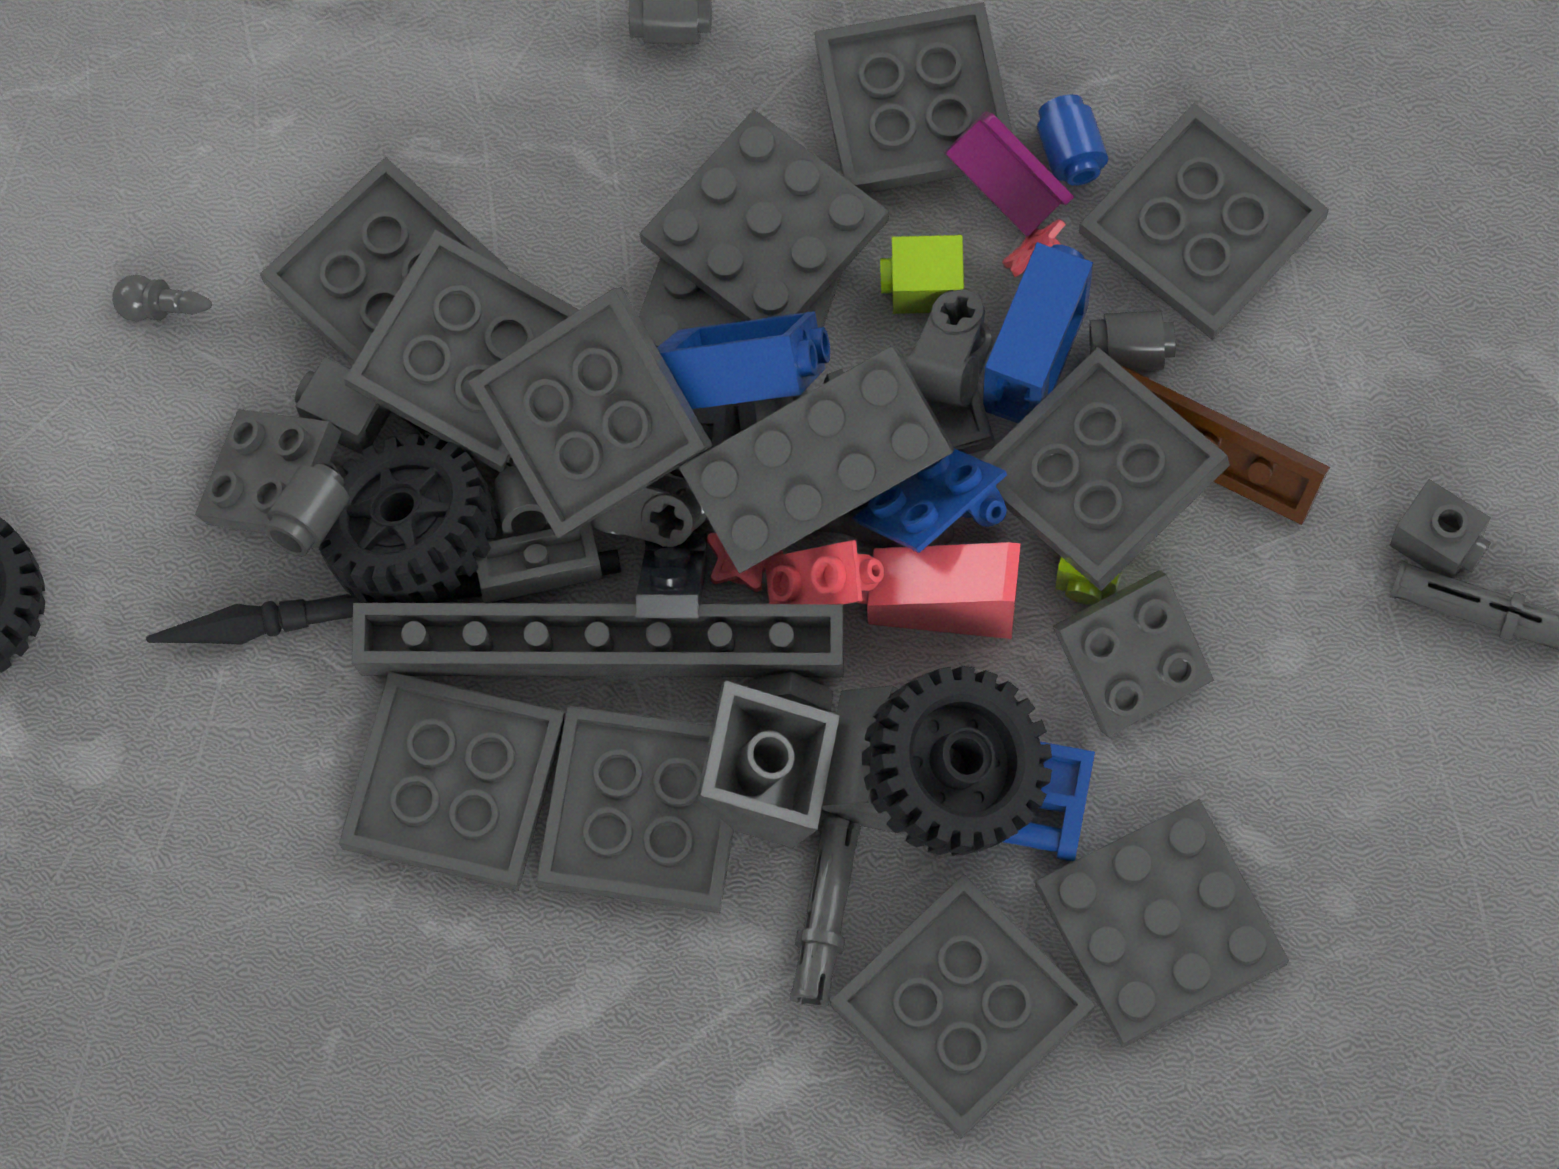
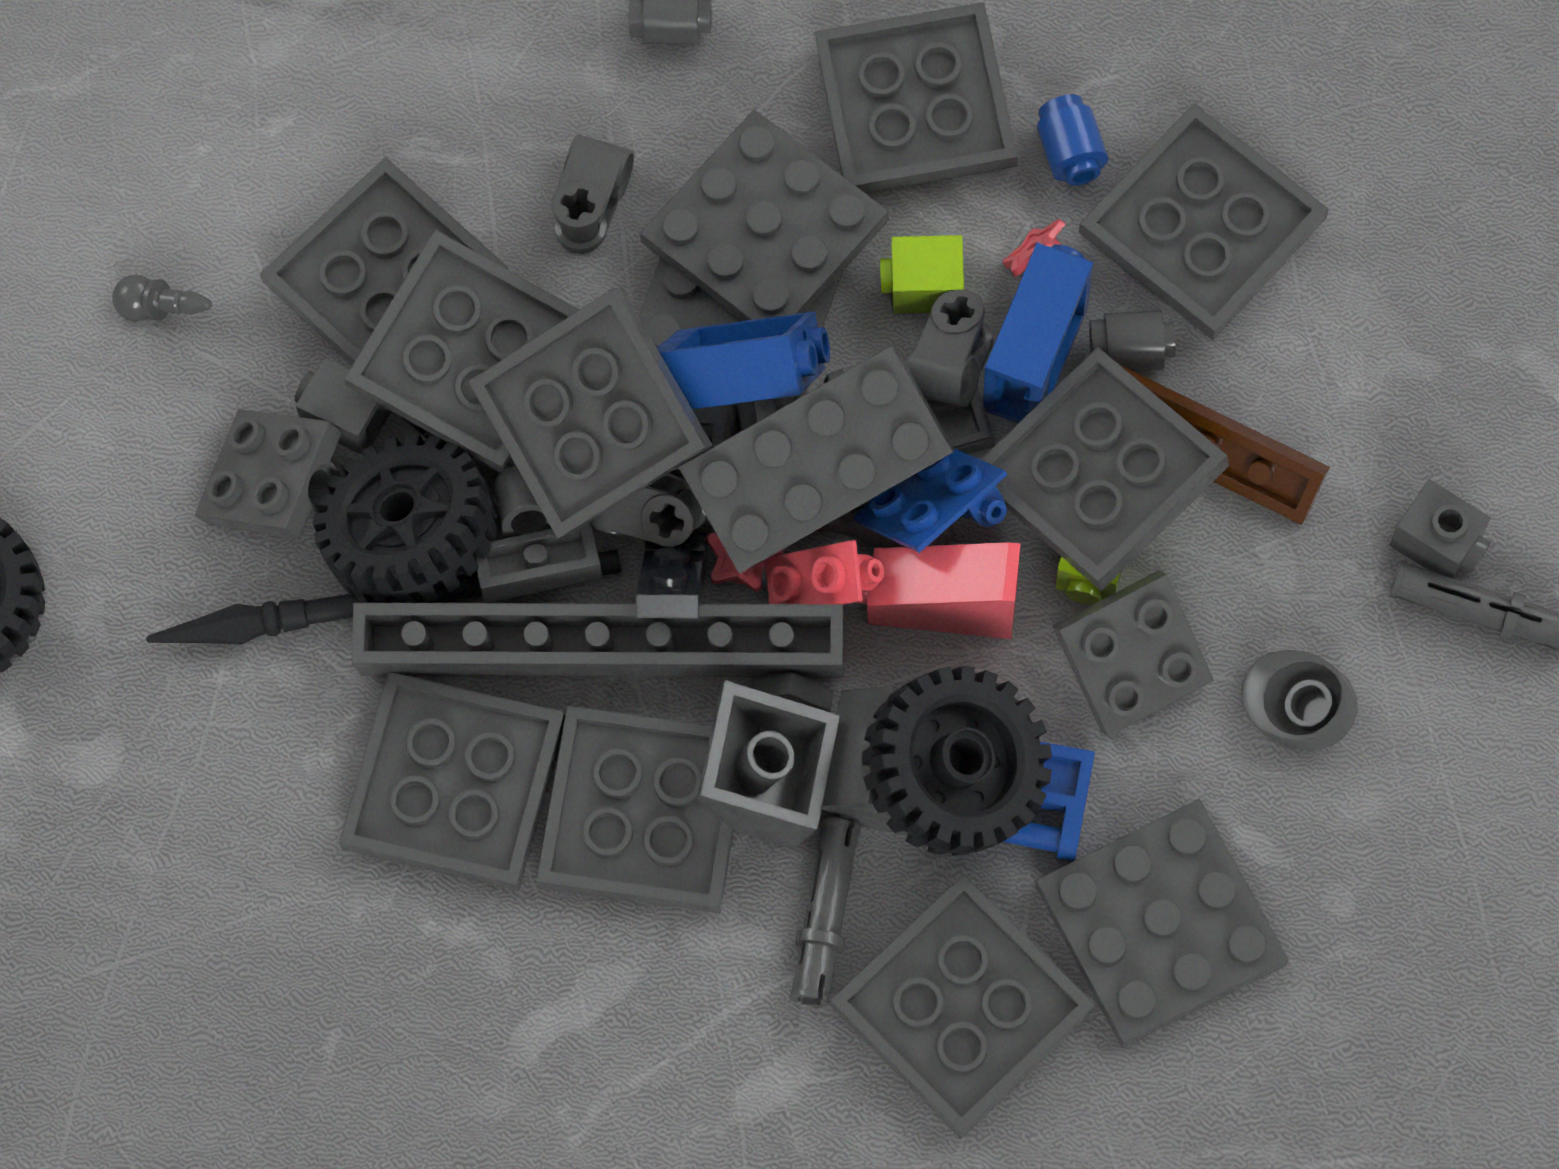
dark grey brick [265,464,350,557] -> none
magenta panel [944,111,1074,237] -> none
none -> dark grey piece [552,134,635,253]
none -> dark grey hat [1242,650,1358,751]

